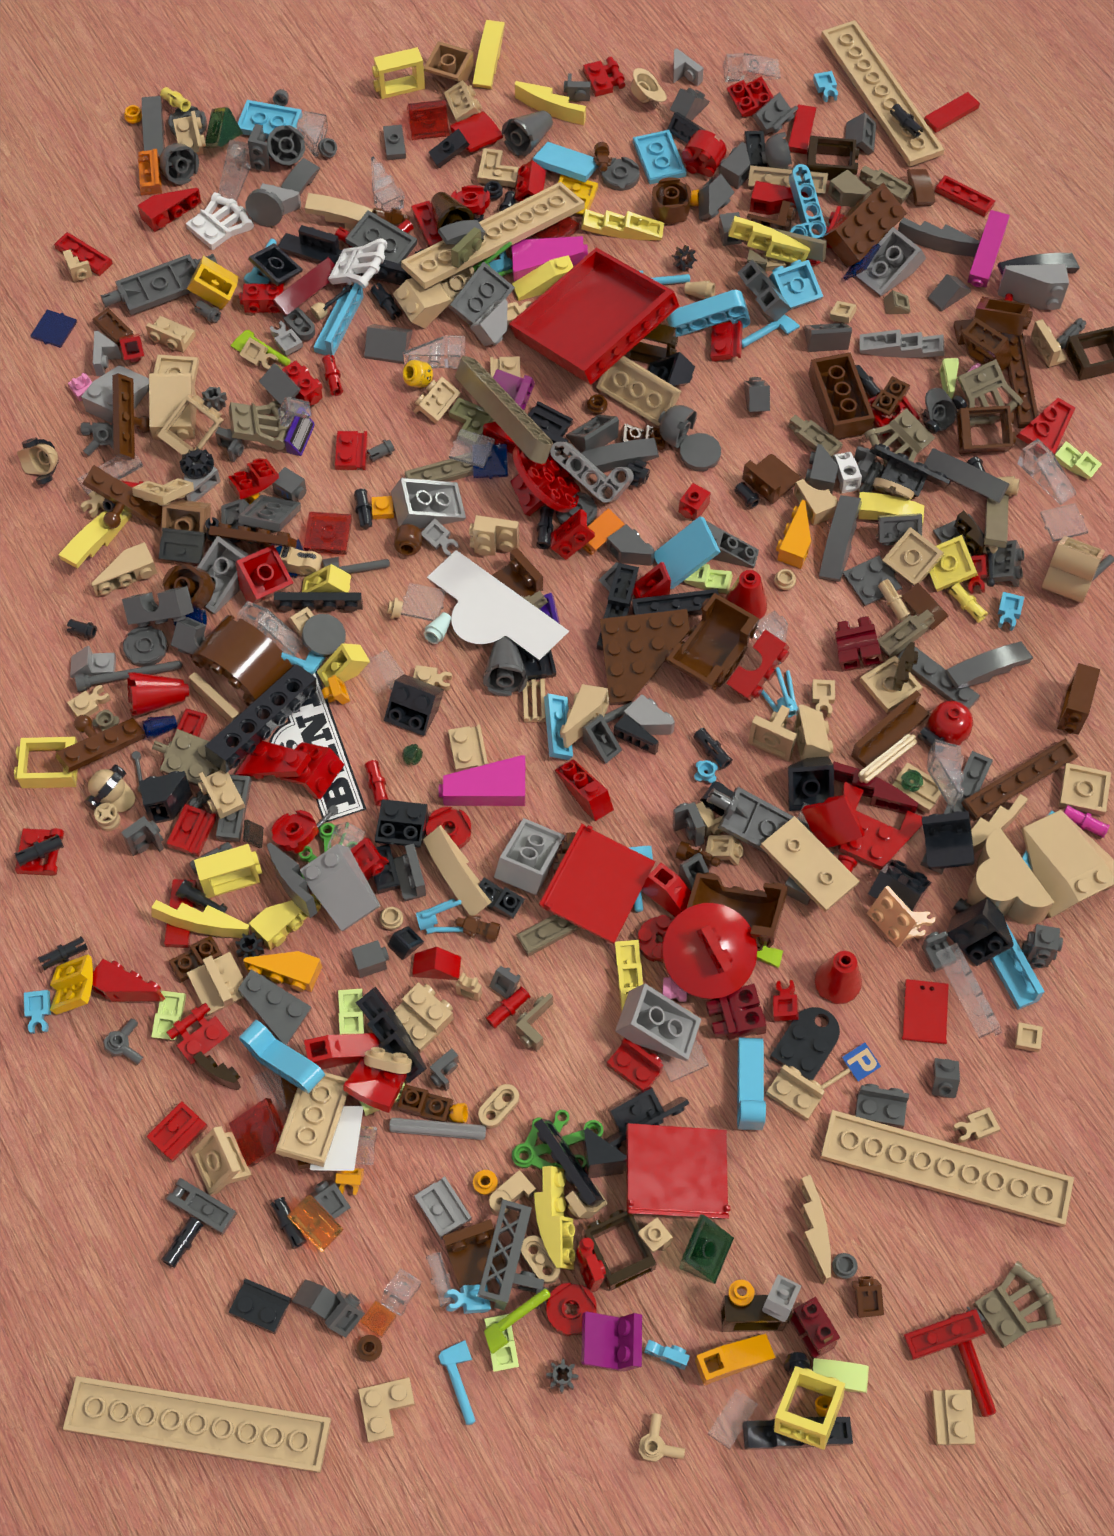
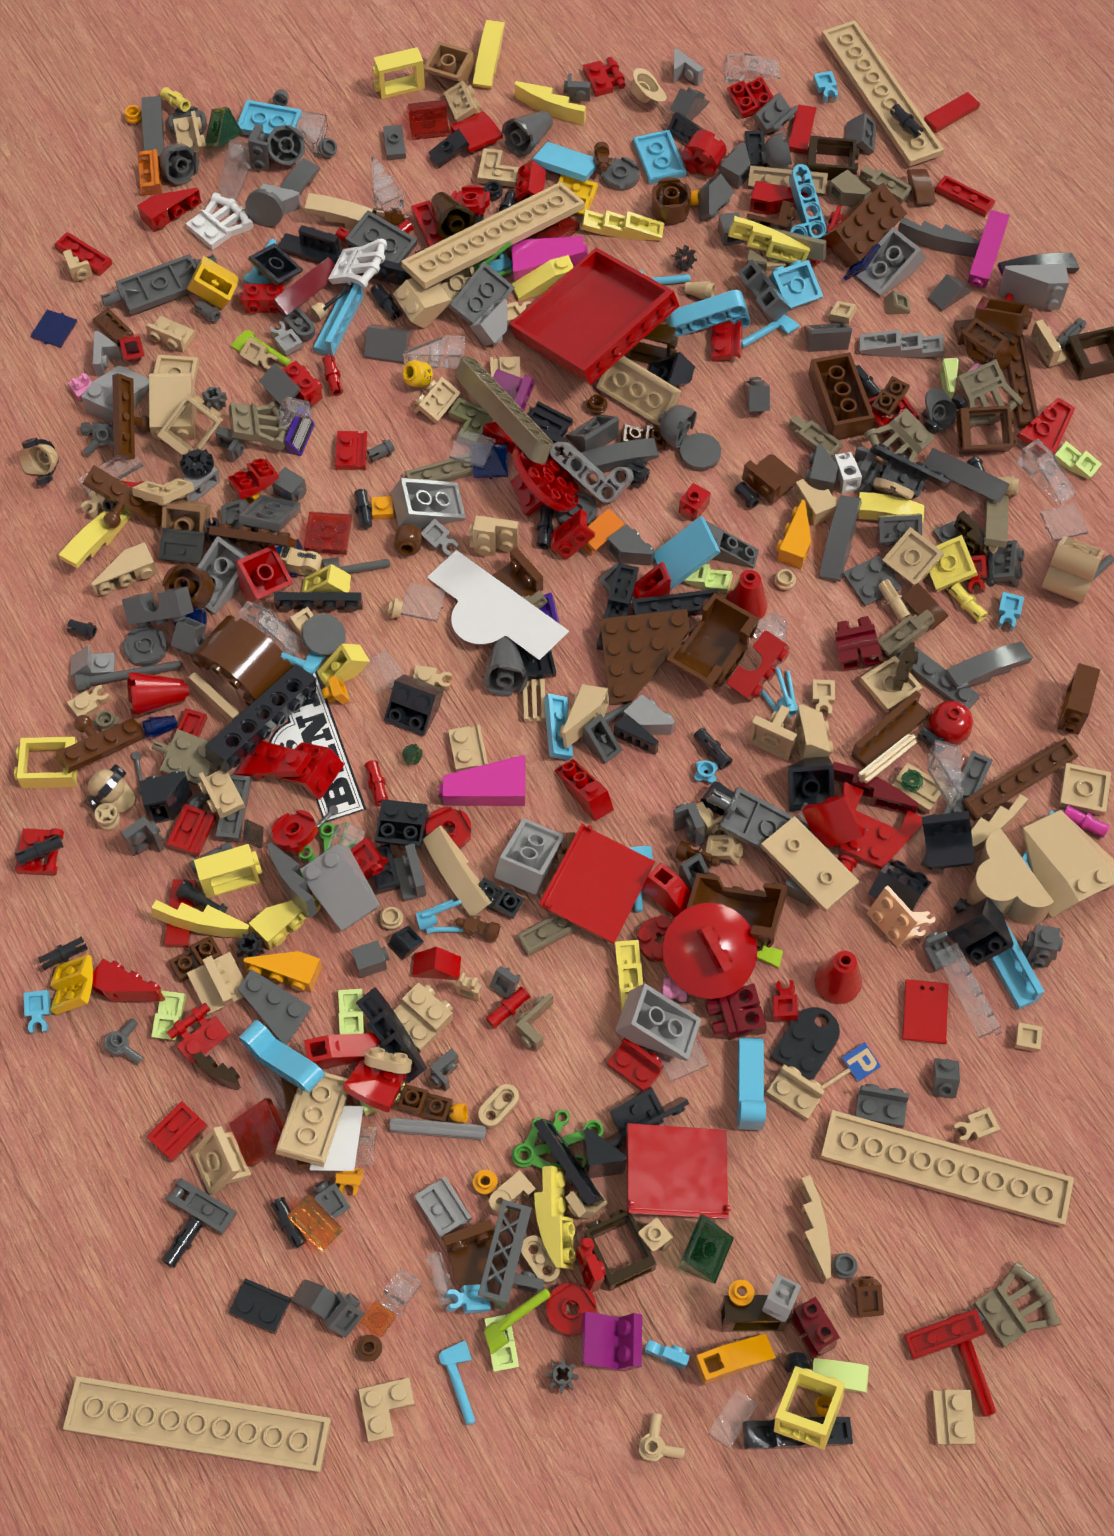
light aqua cone [424,612,451,644] -> none
dark grey slope [438,220,485,245] -> none
olive plate [451,227,482,268] -> none

